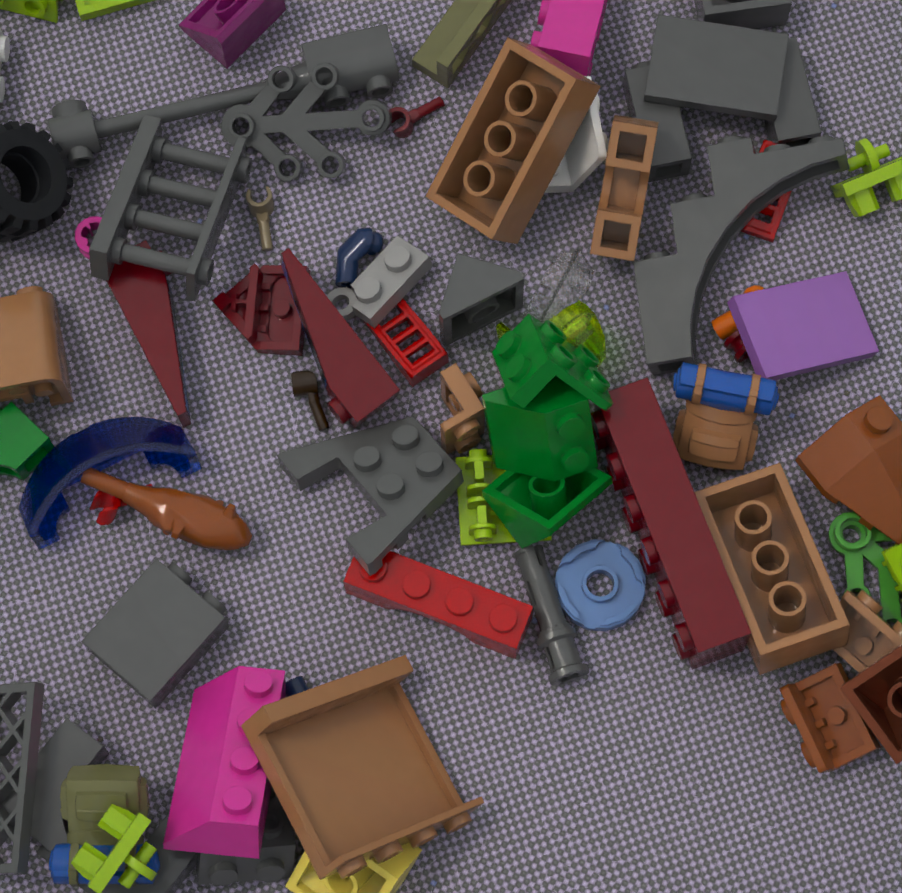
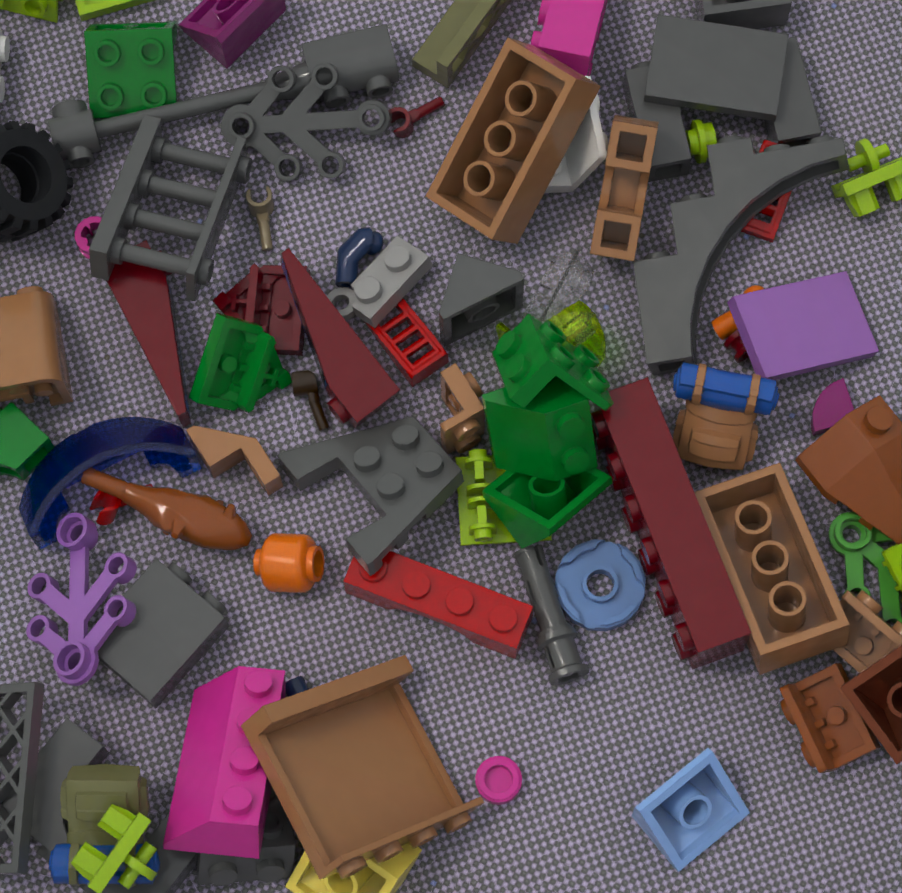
none -> medium lavender plant [26,512,137,686]
none -> green bracket [84,21,178,118]
none -> medium nougat slope [186,425,284,496]
none -> green slope [189,313,292,413]
none -> orange head [253,533,325,593]
none -> dark pink tile [475,756,522,805]
none -> light blue slope [631,748,750,872]
none -> lime plate [685,119,717,164]
none -> magenta tile [811,378,854,436]

